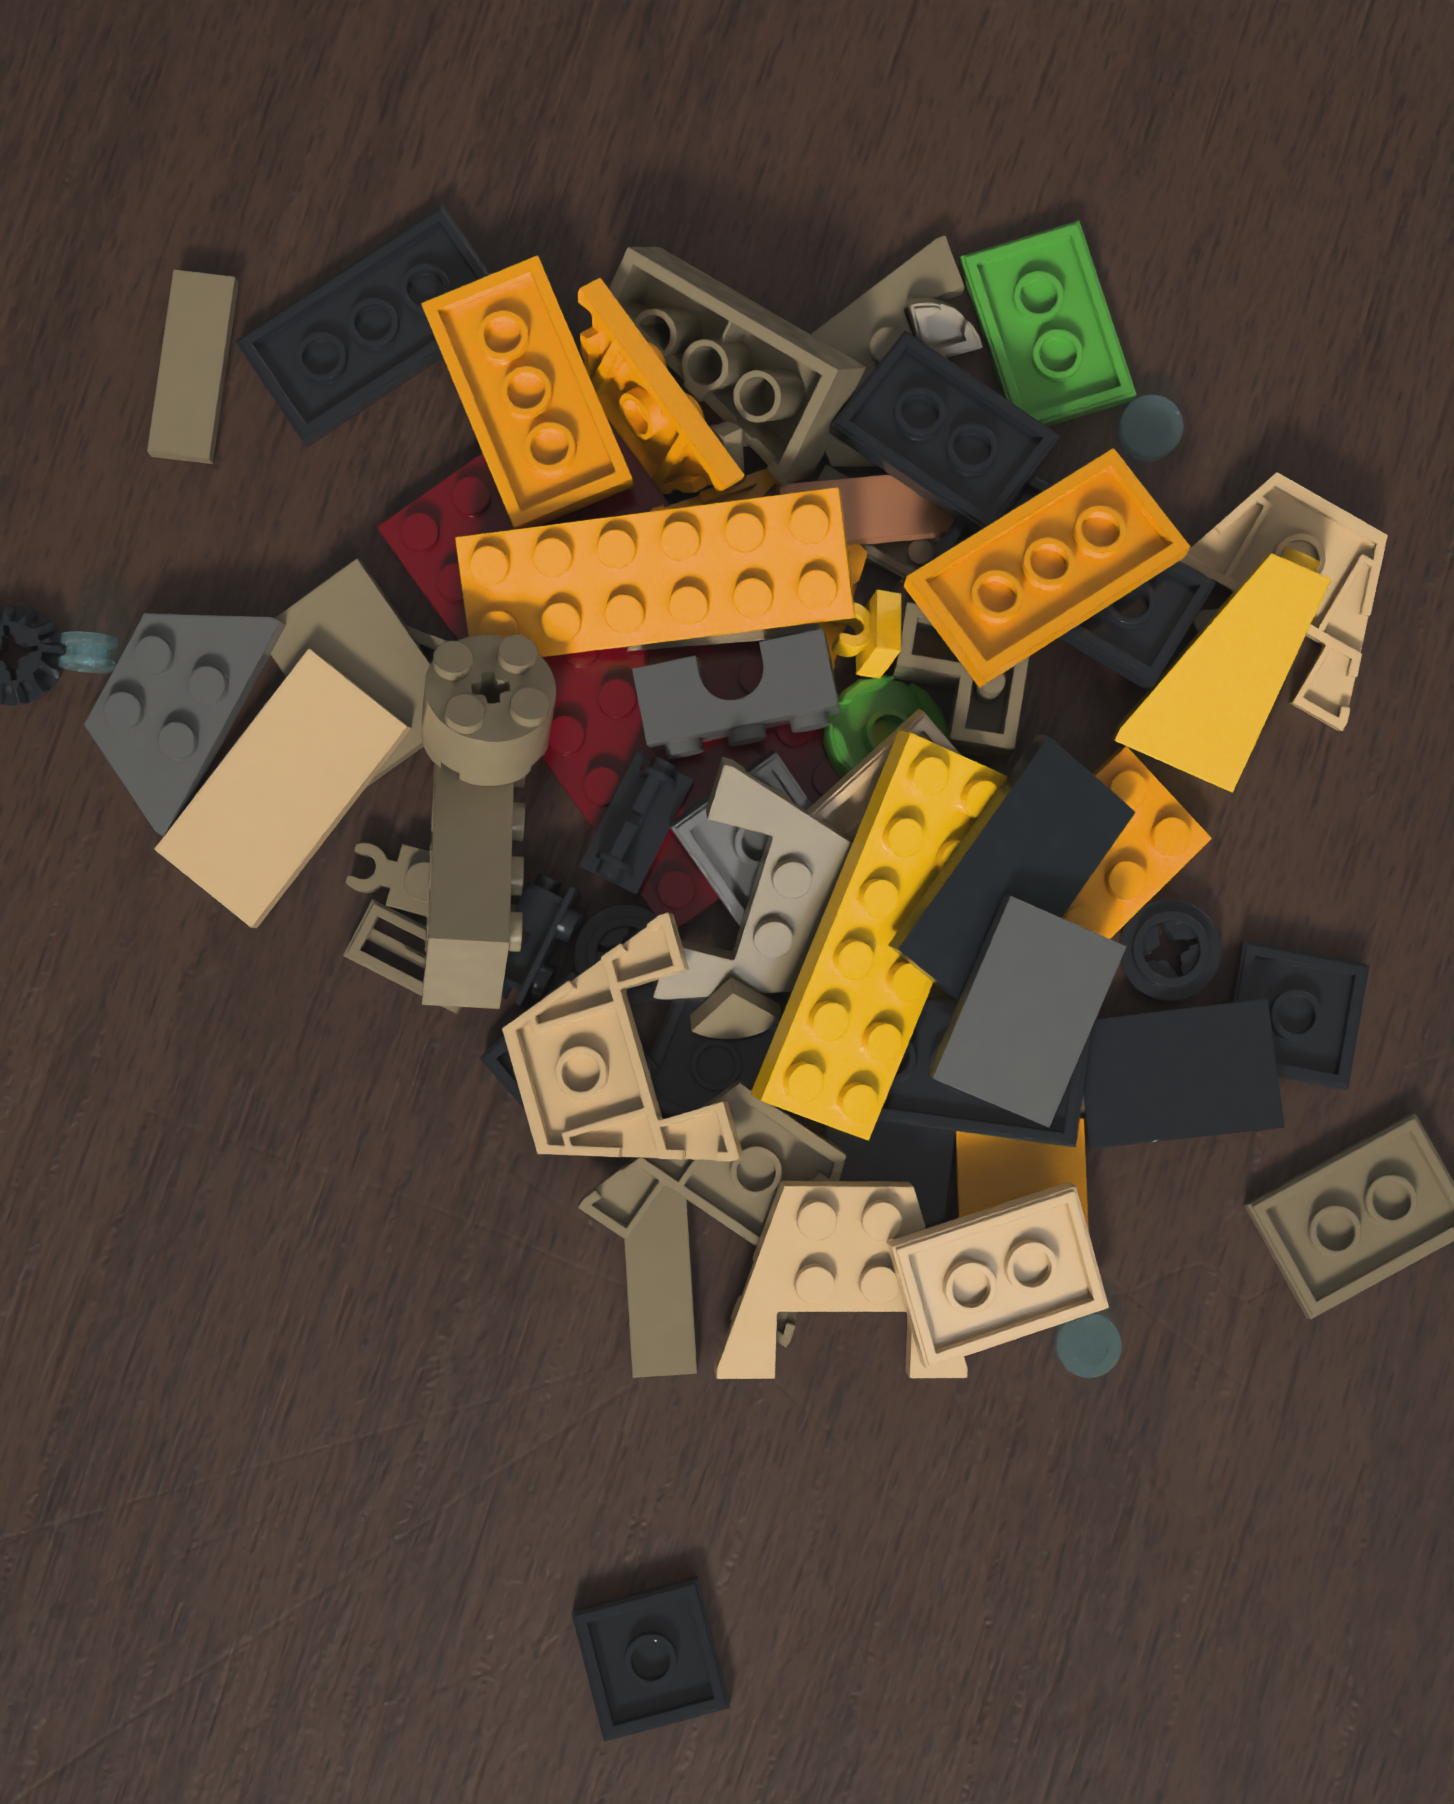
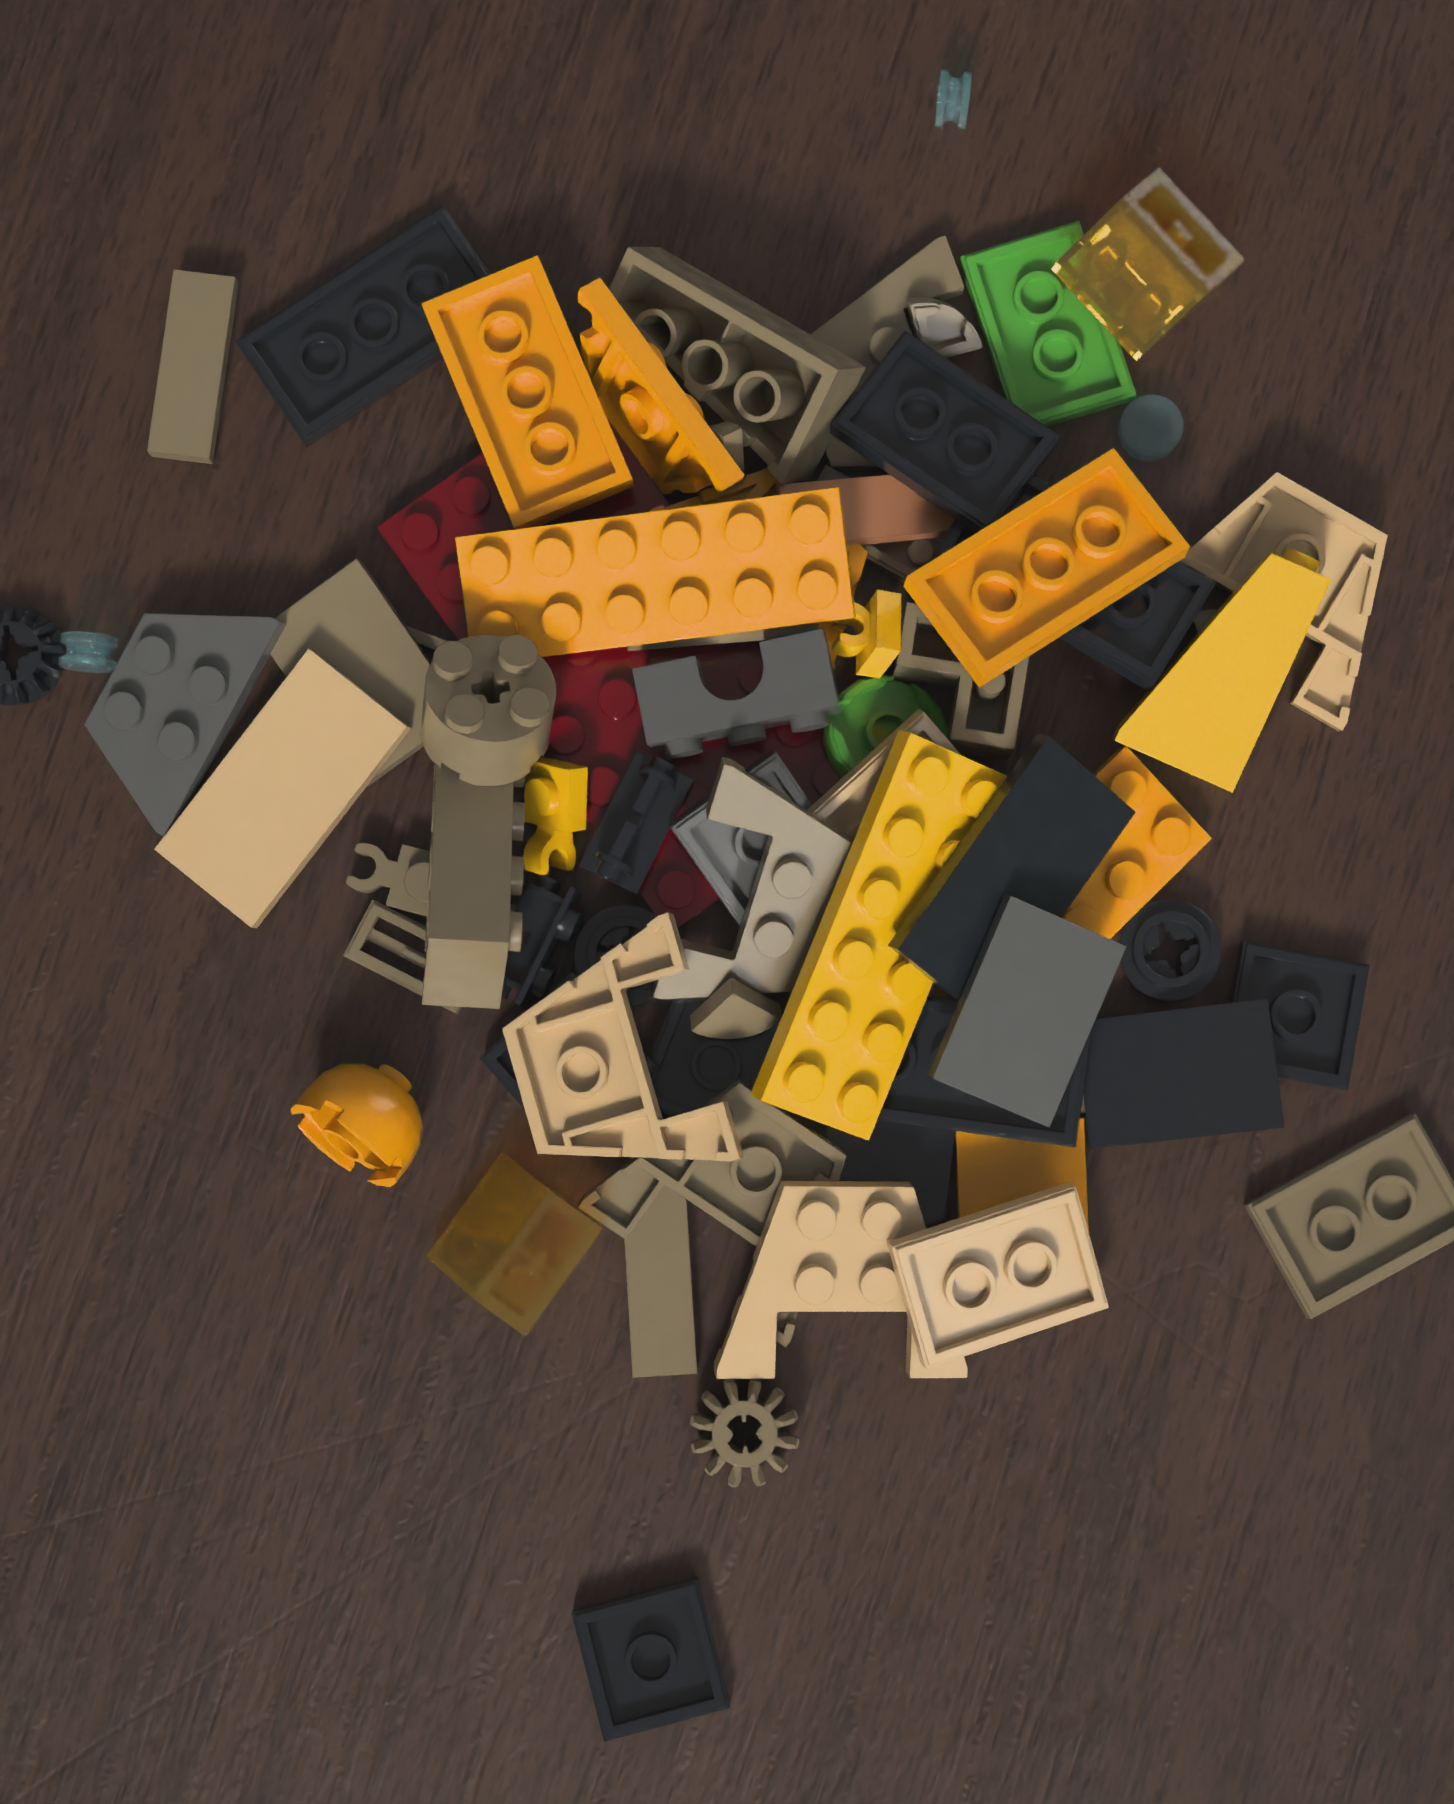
clear light blue tile [1055,1313,1122,1378] -> none
none -> light orange cylinder [290,1063,423,1187]
none -> clear yellow slope [426,1152,606,1336]
none -> yellow plate [523,757,588,875]
none -> dark tan gear [690,1379,799,1487]
none -> clear light blue bush [934,69,972,130]
none -> clear yellow slope [1051,168,1245,361]

